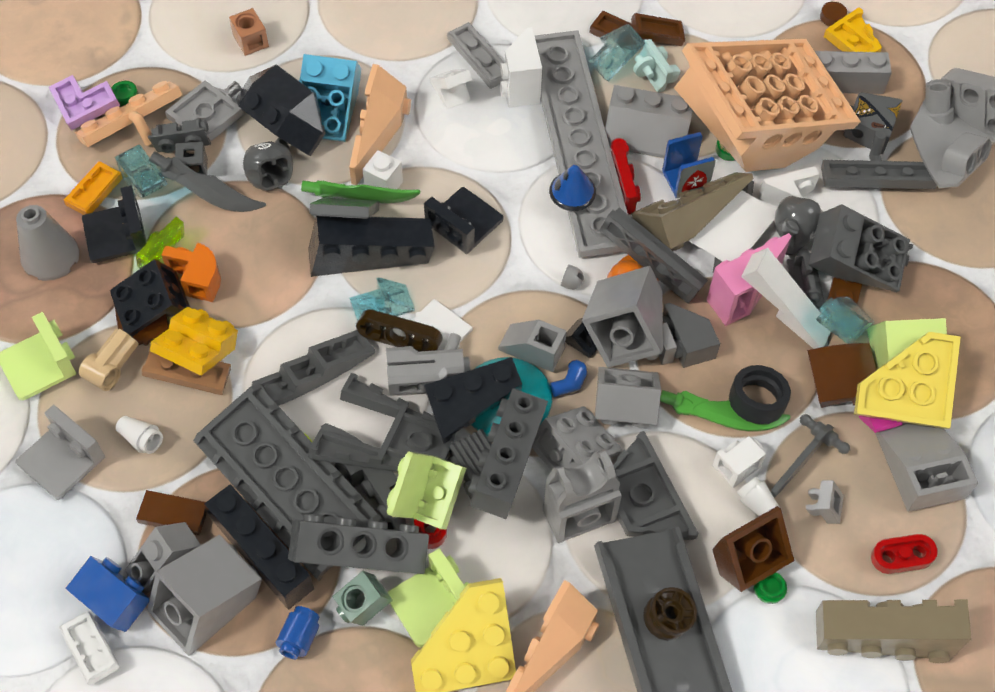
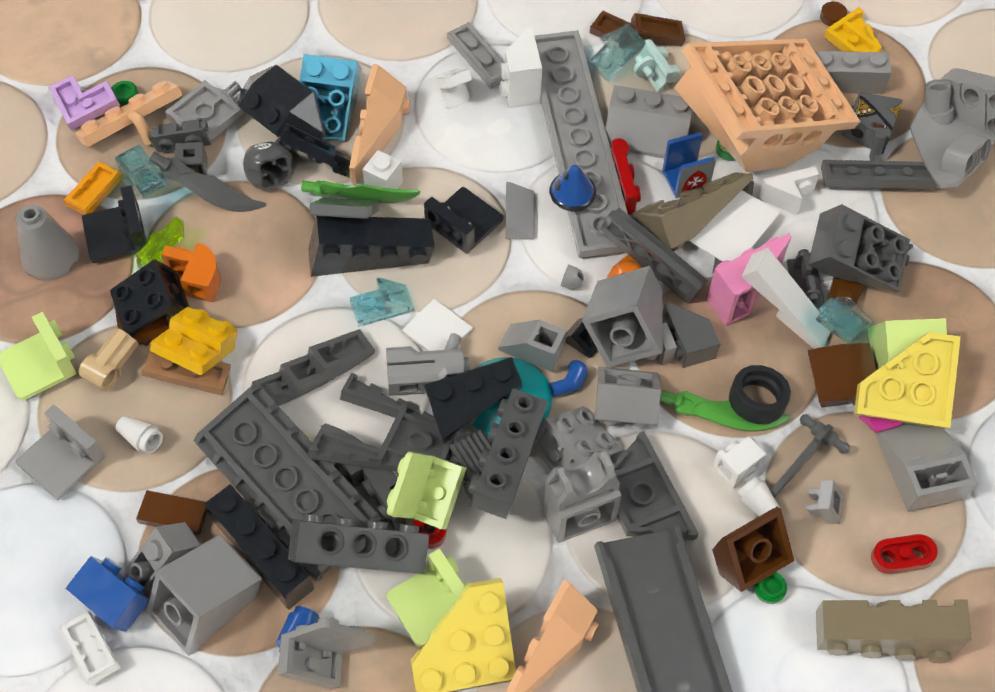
nougat brick [229,8,269,56] -> none
sand green brick [332,571,393,626] -> none
dark brown beam [356,309,443,352] -> none
dark brown wheel [643,587,697,641] -> none
dark grey piece [775,196,823,255] -> none
none -> light grey bracket [278,617,376,690]
none -> black hinge [279,122,351,176]
none -> light grey slope [505,182,534,239]

